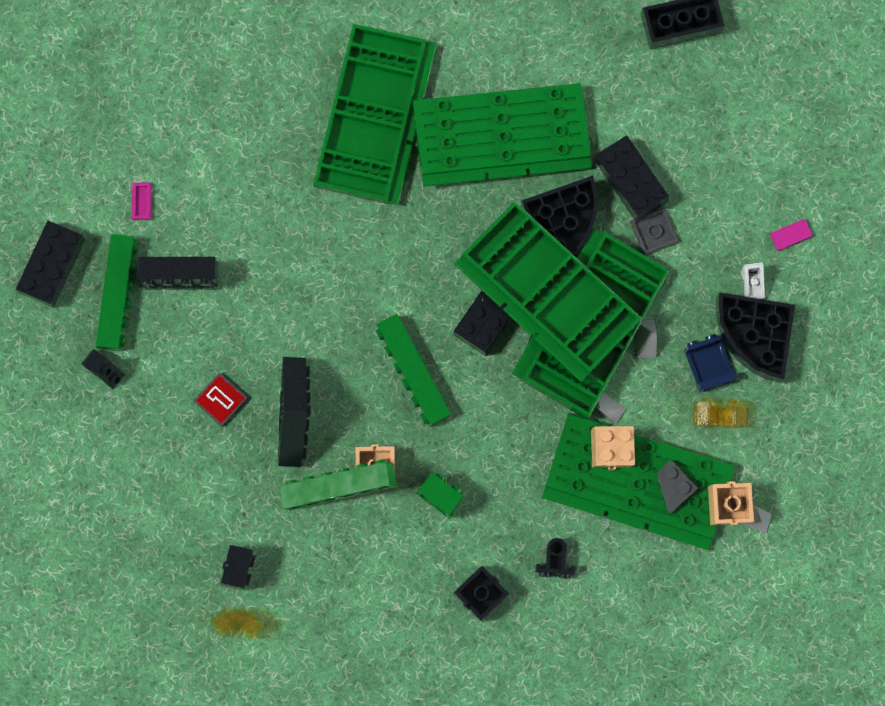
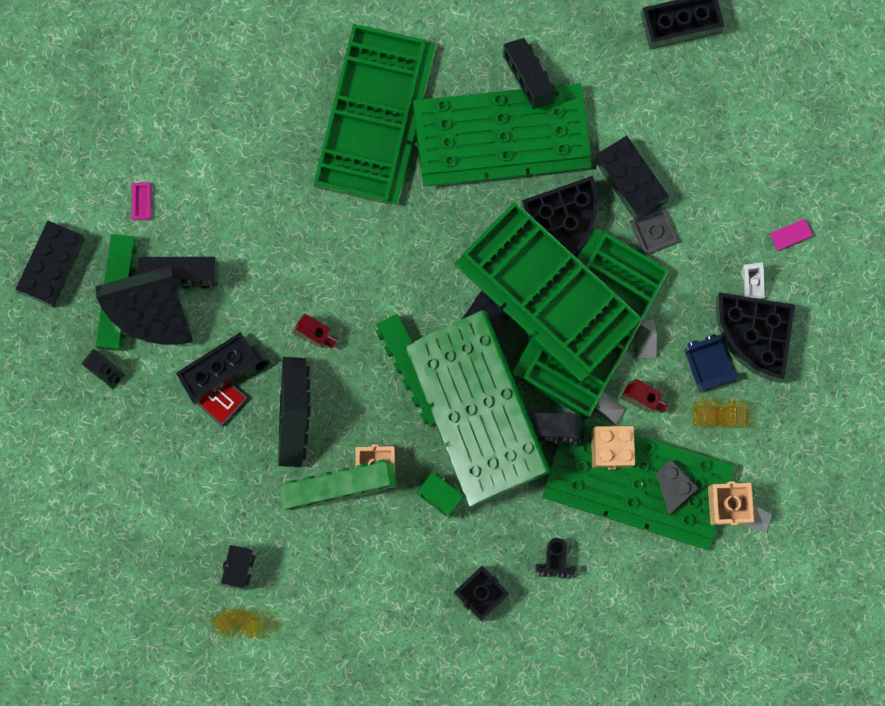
none -> black brick [95,266,193,345]
none -> black hinge [176,332,270,404]
none -> dark red torso [292,313,338,349]
none -> door [406,310,551,507]
none -> black brick [503,38,556,110]
none -> black brick [527,412,585,446]
none -> dark red torso [620,379,668,413]

